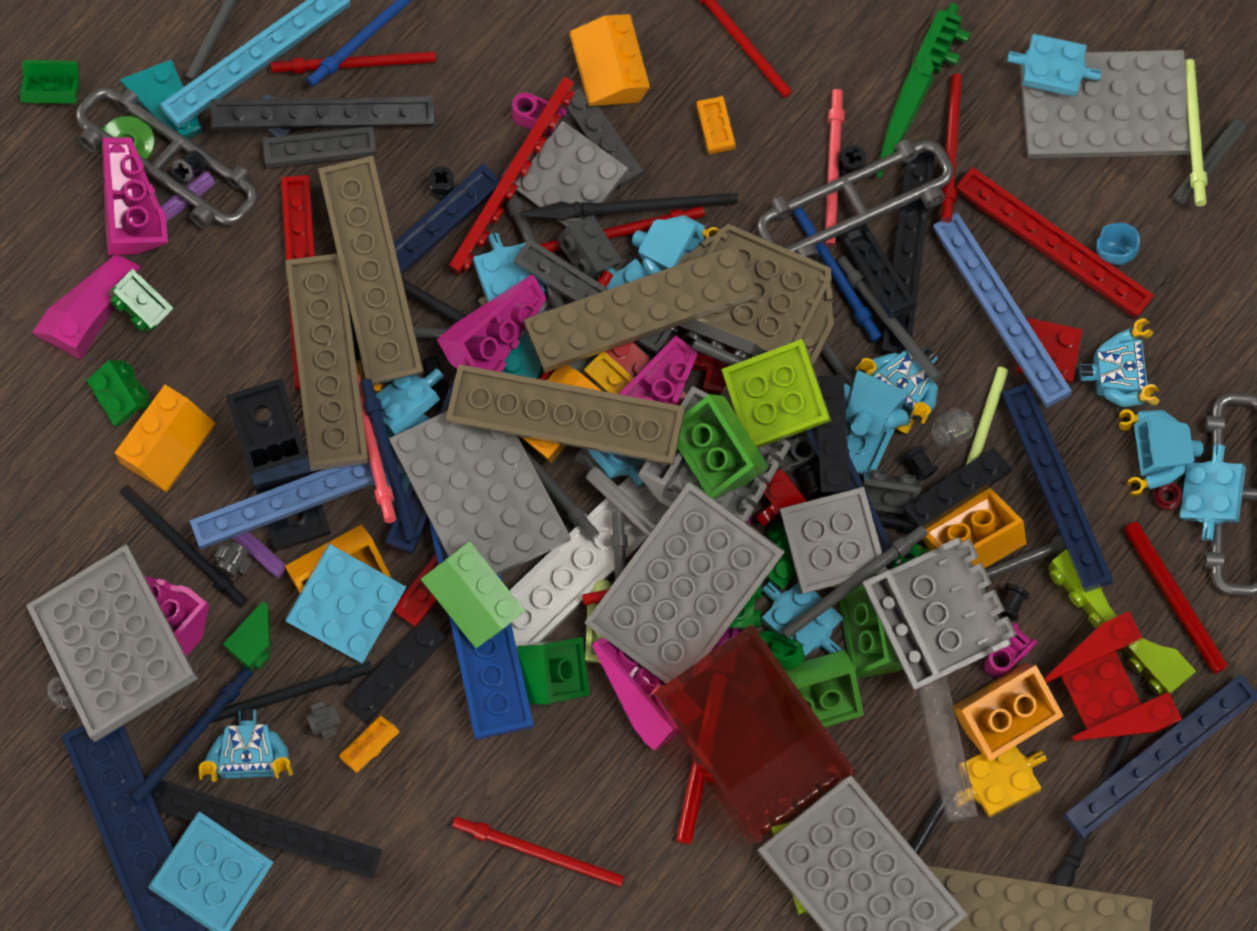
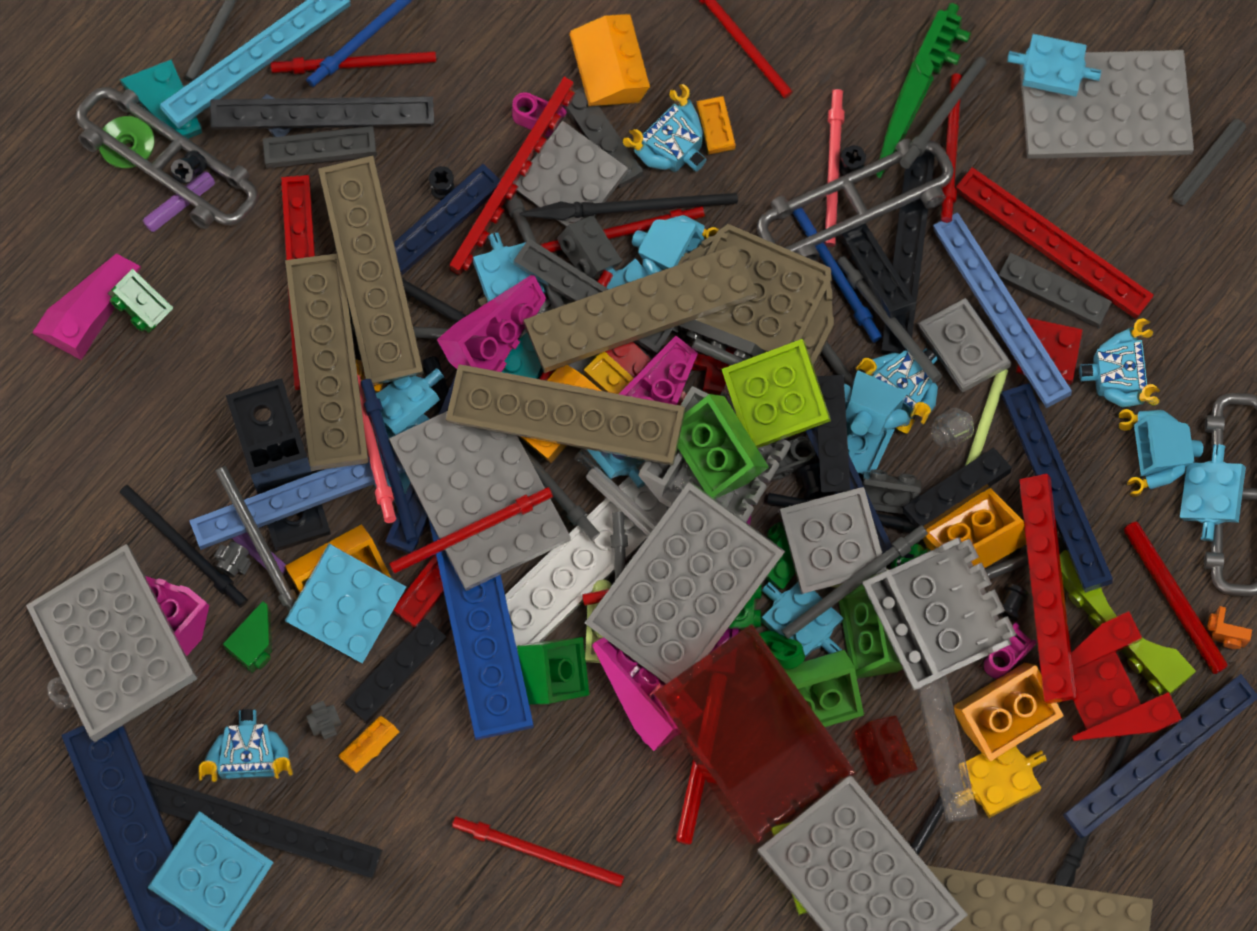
green bracket [20,60,81,104] -> none
green bracket [86,360,151,426] -> none
dark pink wedge [102,138,168,255] -> none
light orange slope [115,385,216,493] -> none
dark blue bar [130,667,253,805] -> none
black bar [200,661,373,724] -> none
bright green slope [421,541,525,648] -> none
red plate [756,467,808,526] -> none
black bush [902,445,938,482] -> none
dark azure hair [1096,222,1140,265] -> none
dark red plate [1153,483,1183,510] -> none
yellowish green bar [1185,59,1208,206] -> none
none -> dark grey bar [215,465,298,612]
none -> red bar [389,487,553,574]
none -> torso [623,84,707,172]
none -> clear red bracket [854,715,918,785]
none -> dark grey bar [900,57,986,169]
none -> light grey tile [917,298,1011,393]
none -> dark grey plate [999,253,1112,328]
none -> red plate [1019,474,1076,704]
none -> orange bracket [1207,606,1252,649]

